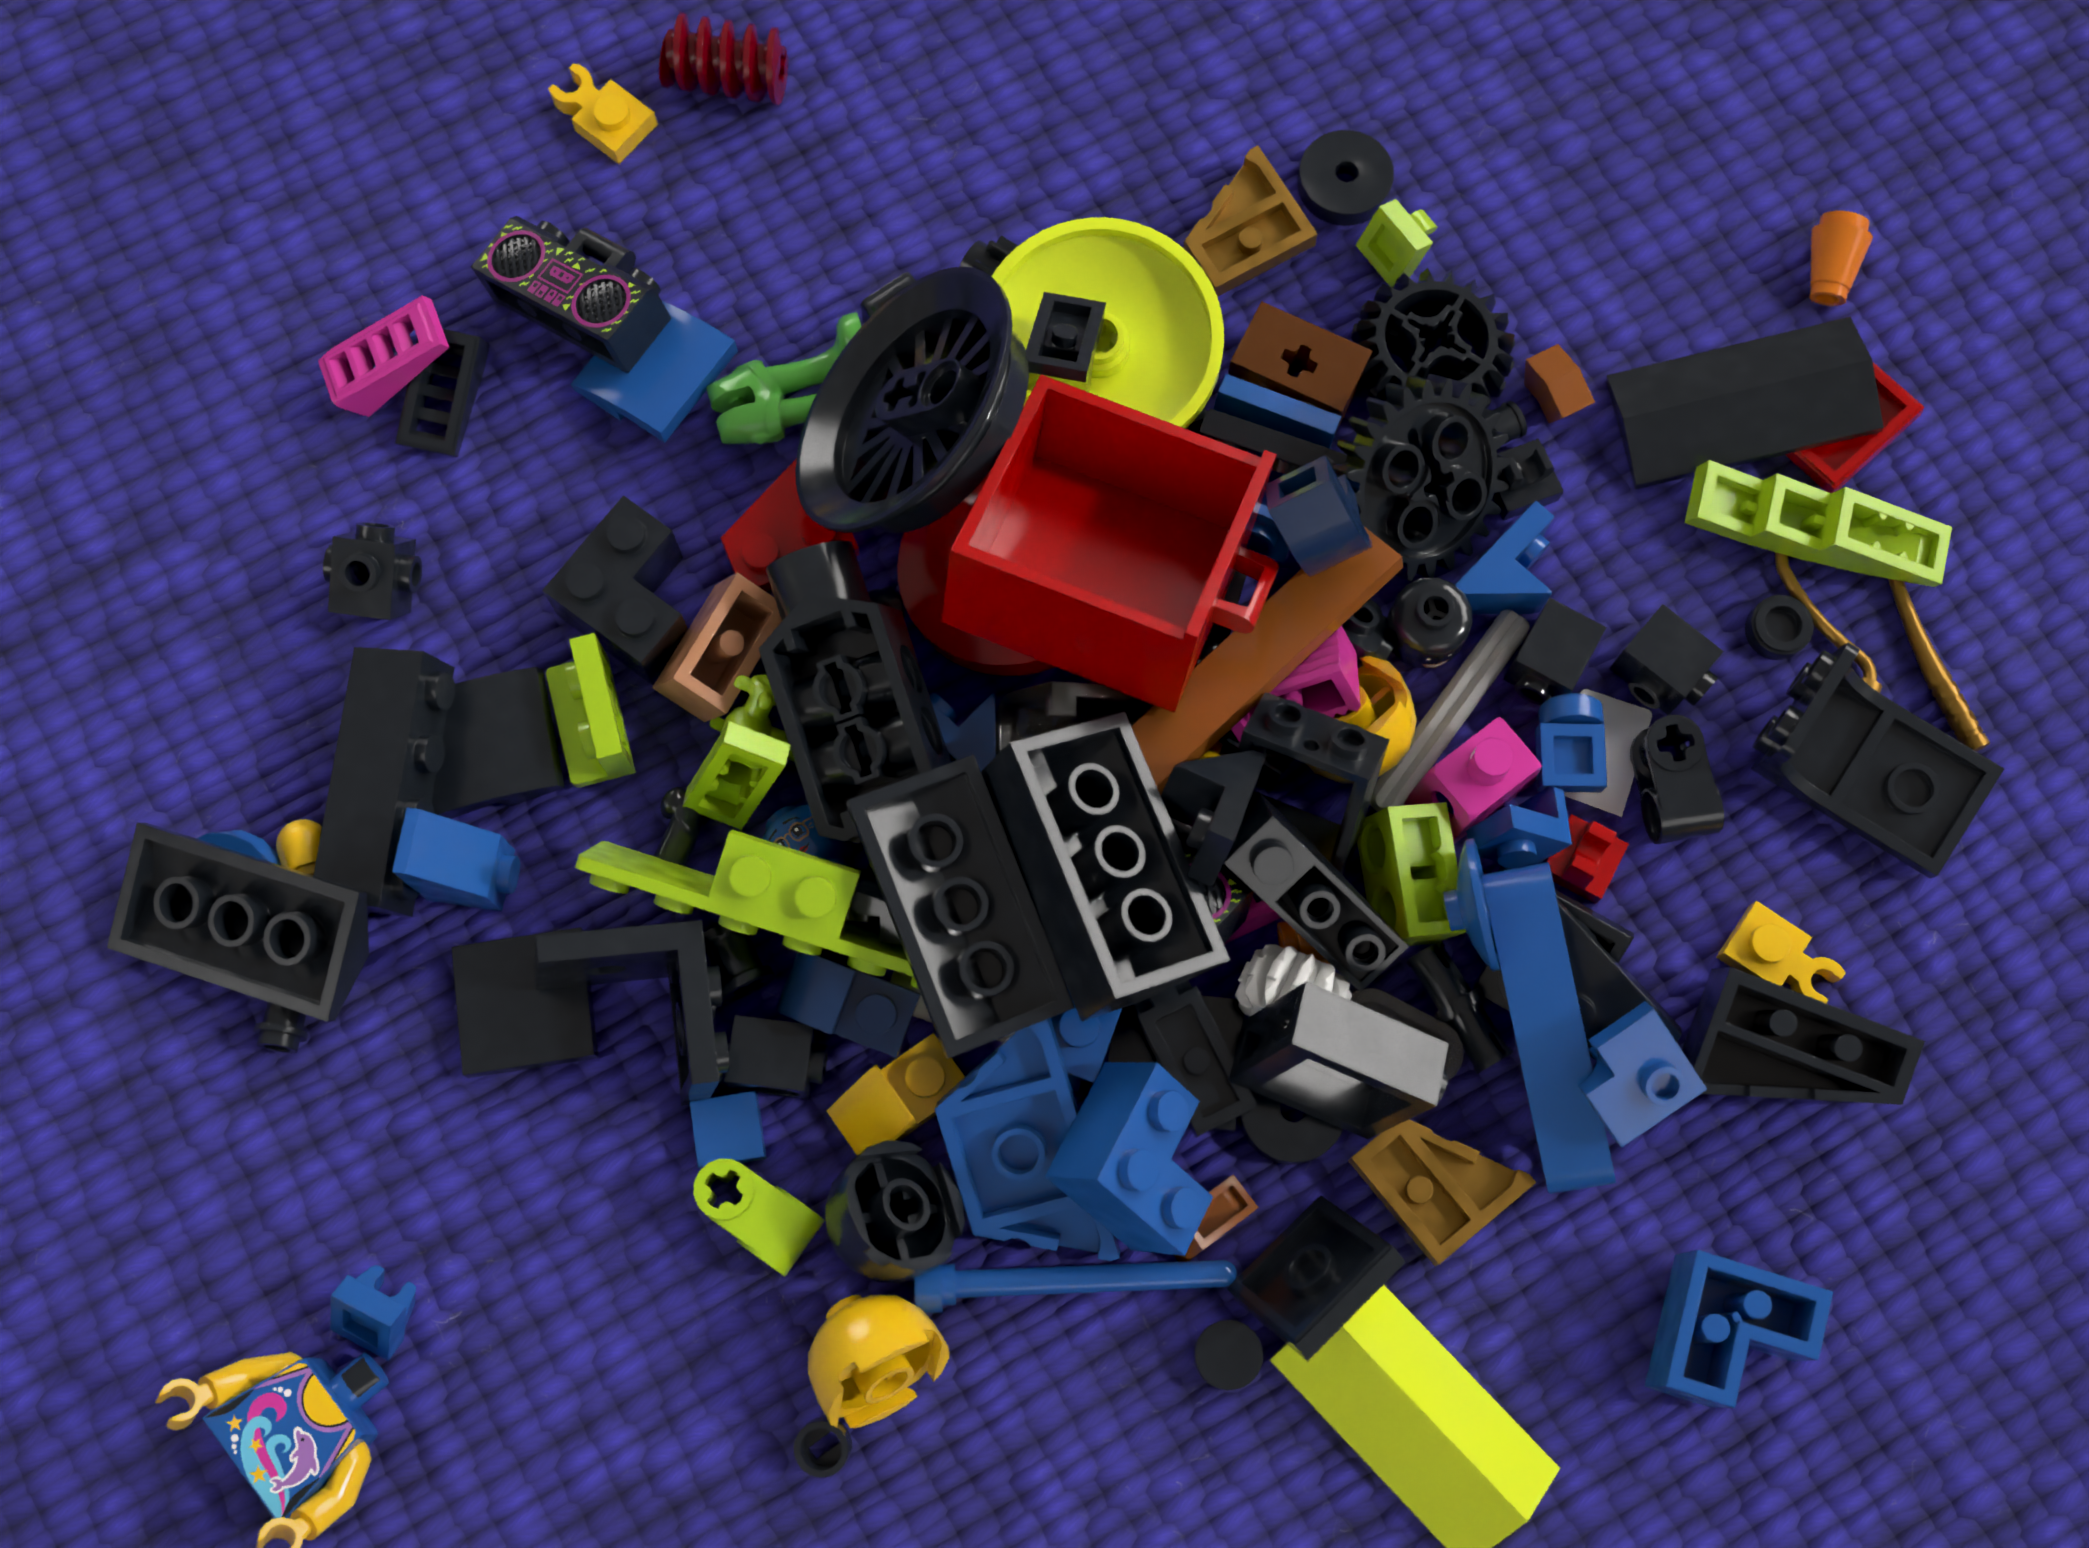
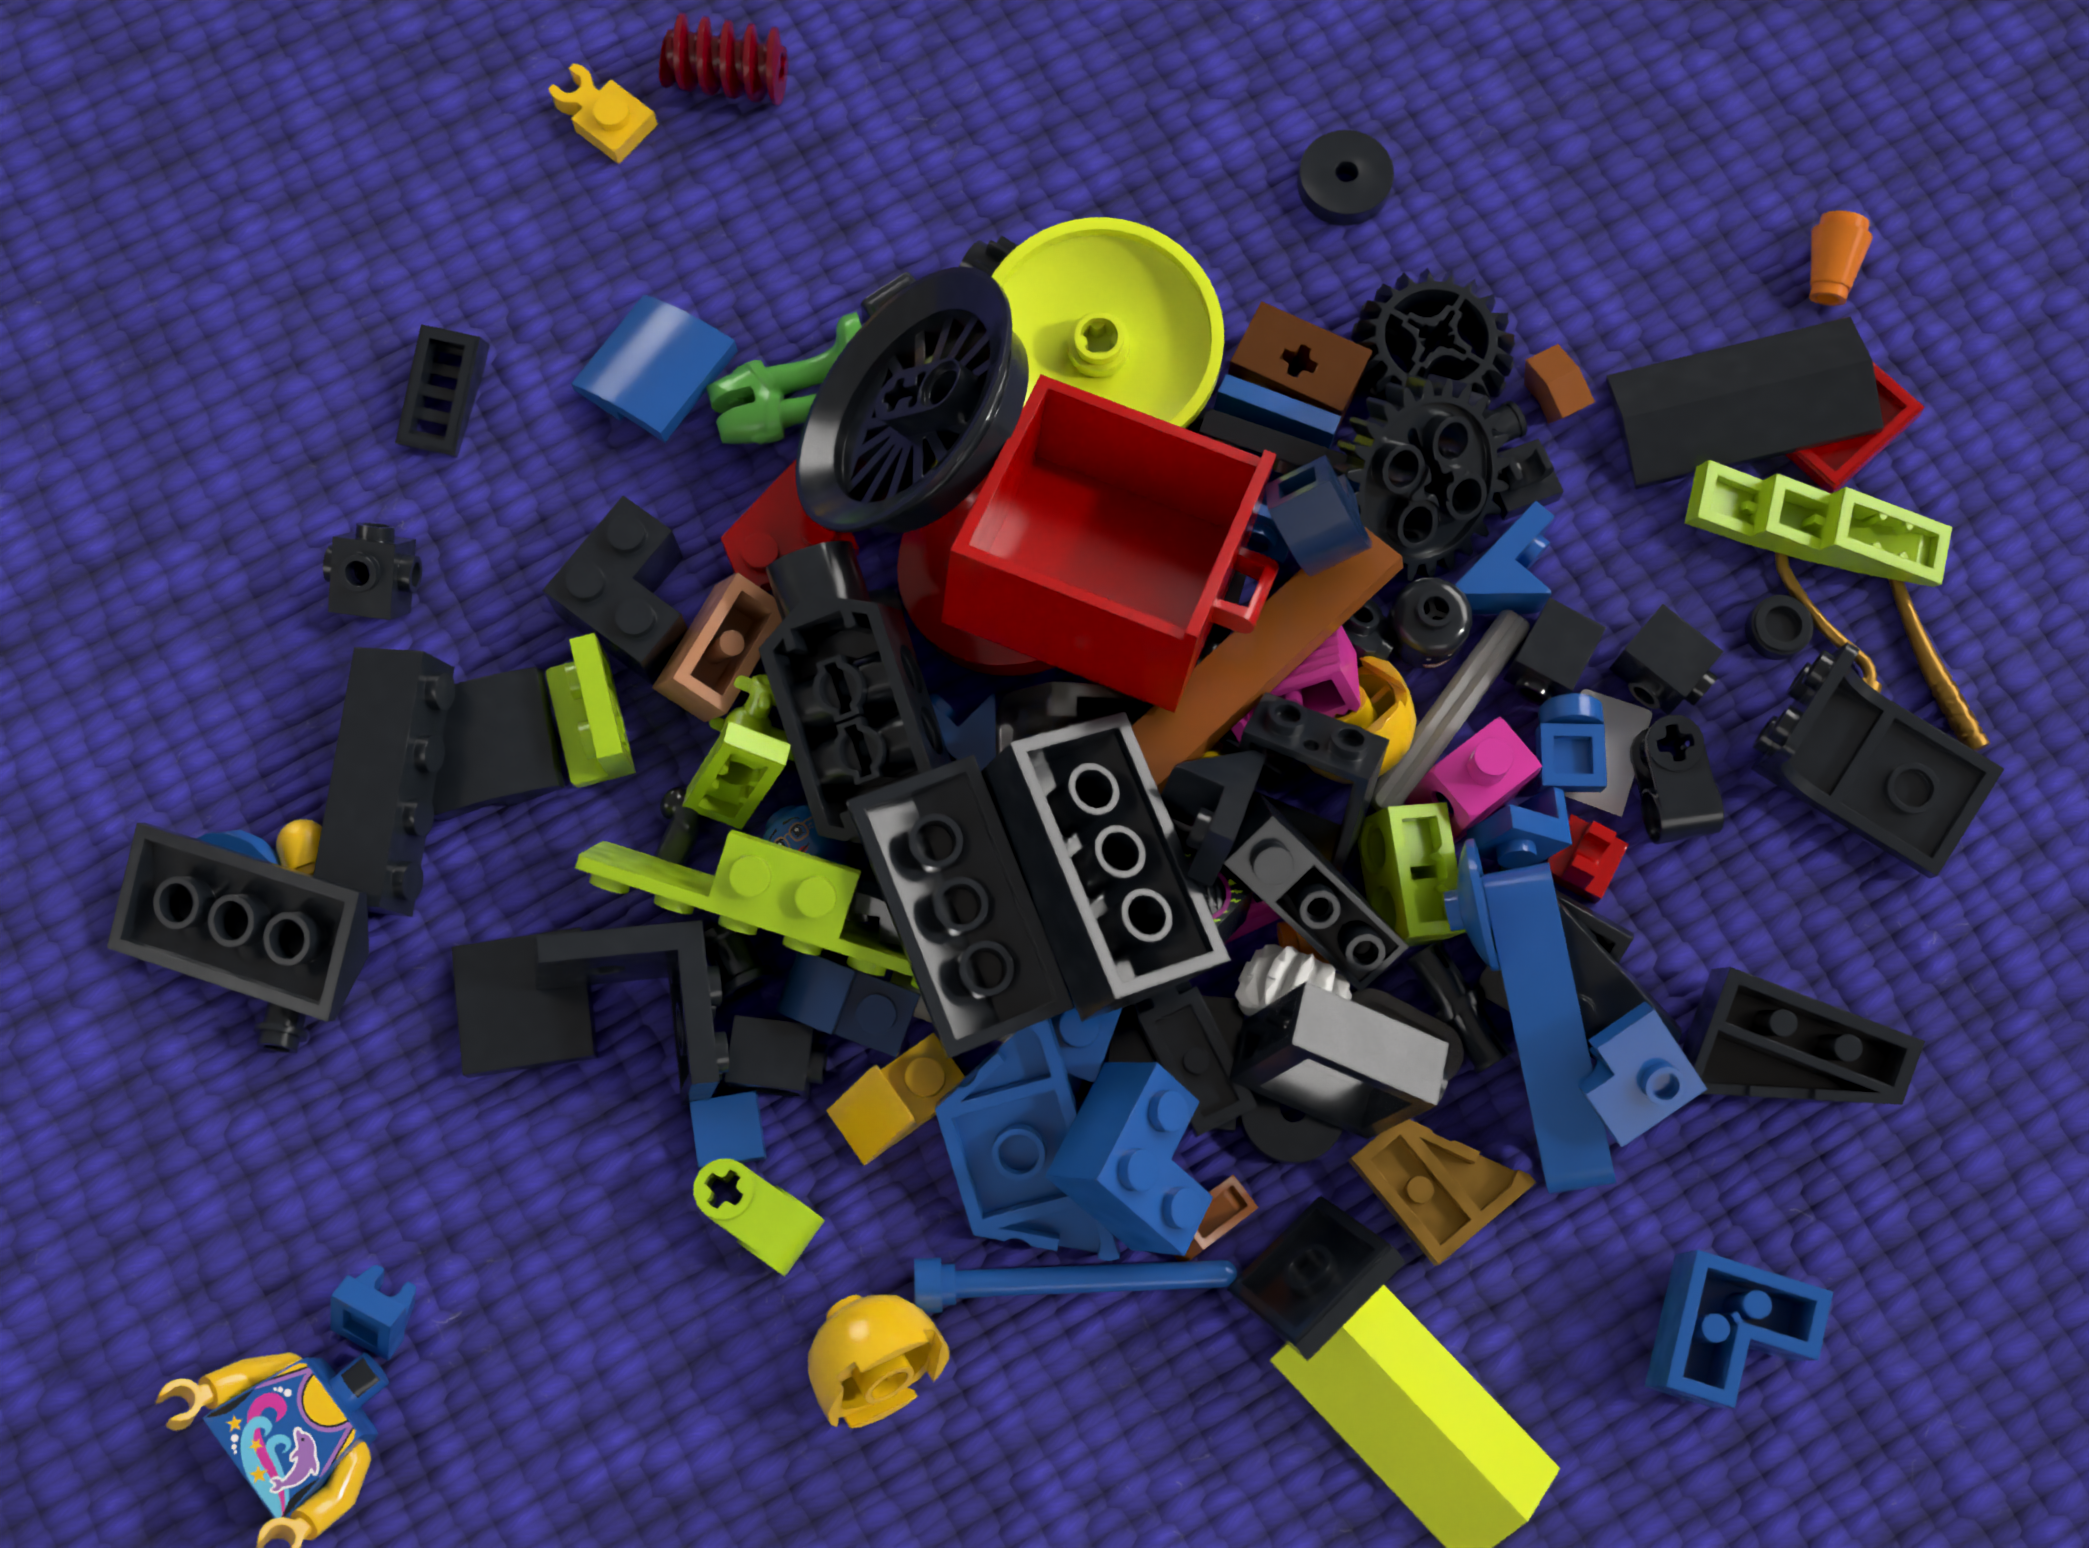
dark pink slope [318,295,449,417] -> none
blue slope [392,807,520,911] -> none
black piece [471,216,671,373] -> none
black hinge [794,1417,852,1478] -> none
black cylinder [825,1140,965,1283] -> none
black slope [1026,292,1106,392] -> none
pearl gold wing [1184,145,1318,297] -> none
black tile [1194,1320,1263,1390] -> none
lime tile [1356,199,1437,288] -> none
yellow plate [1716,901,1846,1003] -> none

